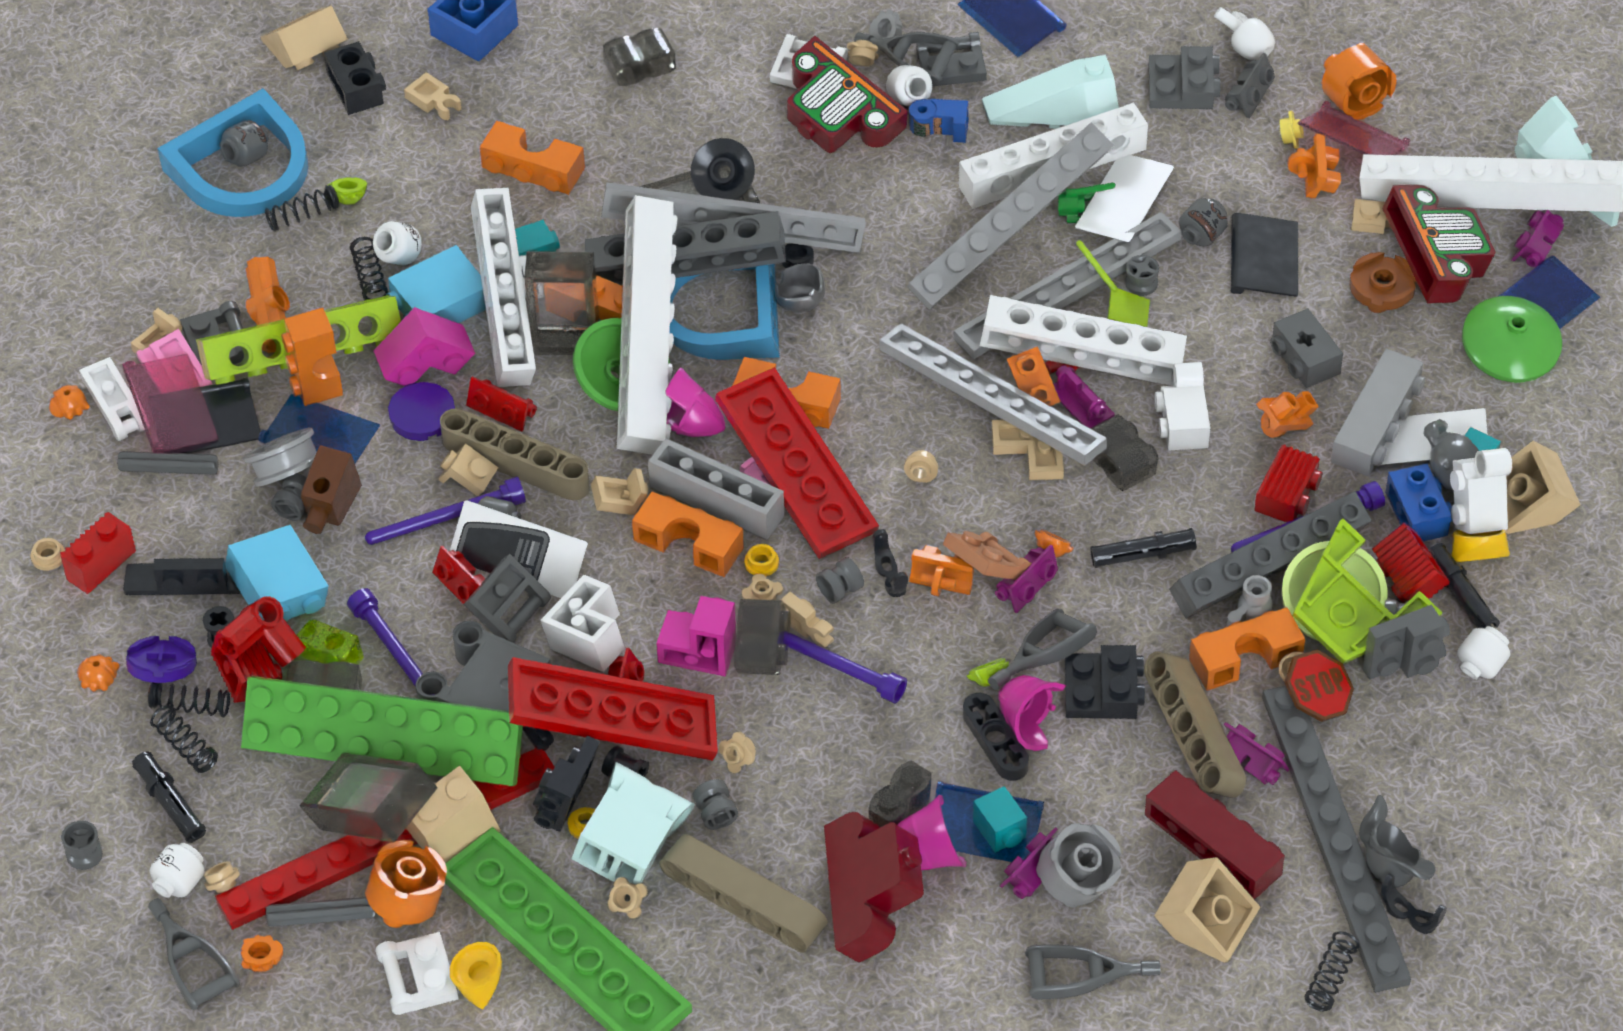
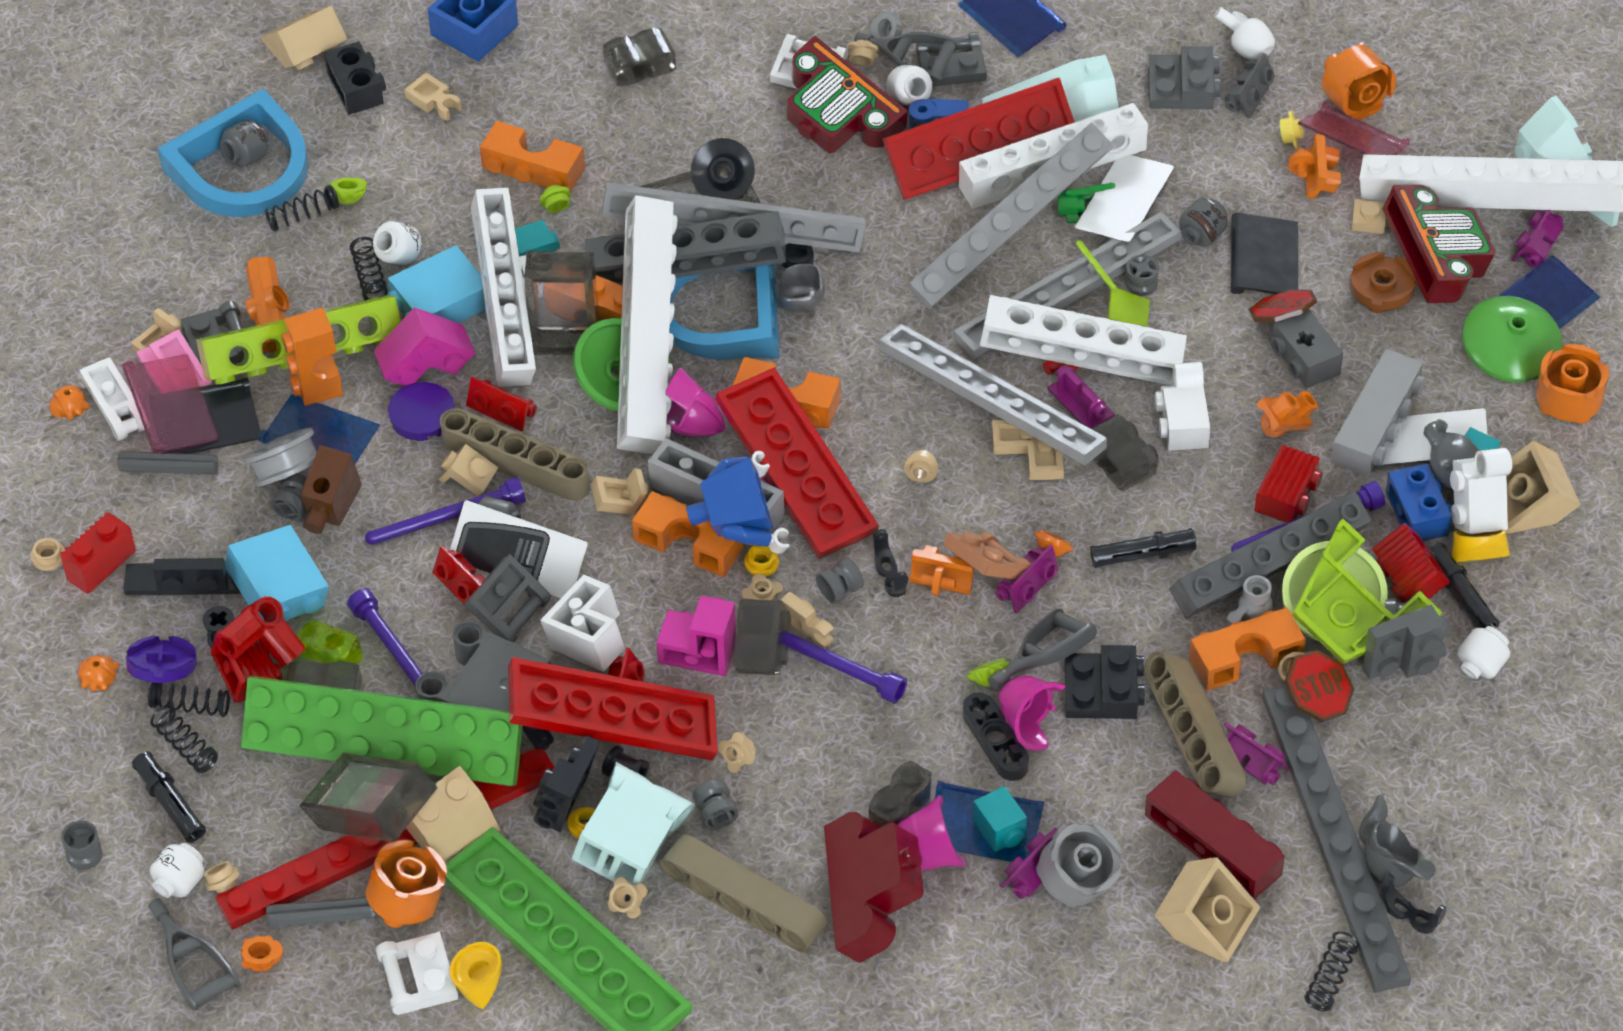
orange hips [1006,346,1060,406] -> none
dark grey piece [1025,944,1161,1000] -> none
none -> lime plate [539,185,571,213]
none -> blue torso [686,451,790,554]
none -> red plate [883,77,1075,200]
none -> piece [1249,289,1317,322]
none -> orange brick [1536,344,1609,424]

